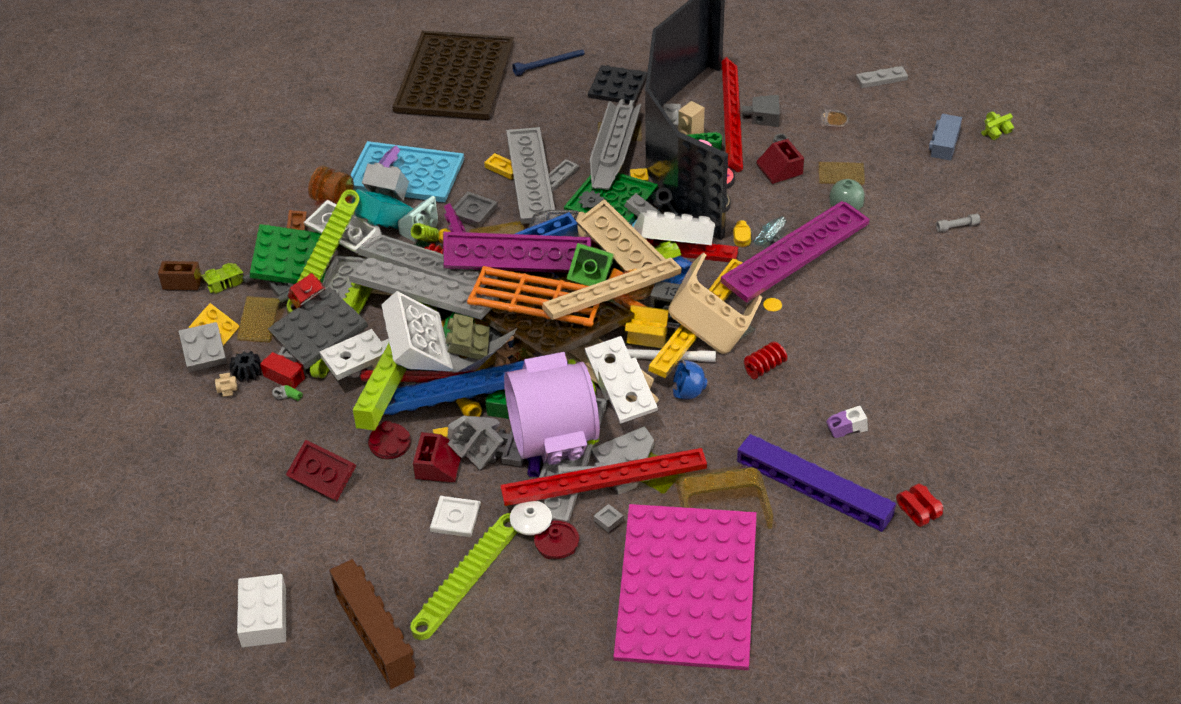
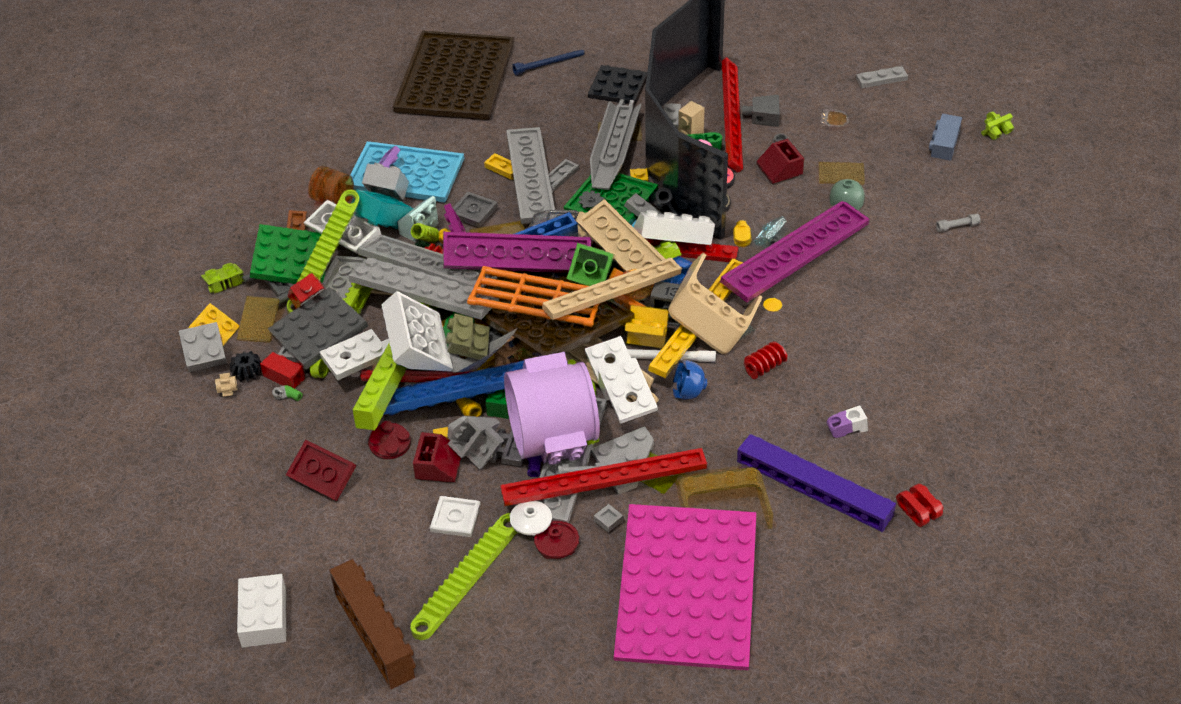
reddish brown brick [158,261,202,290] -> none

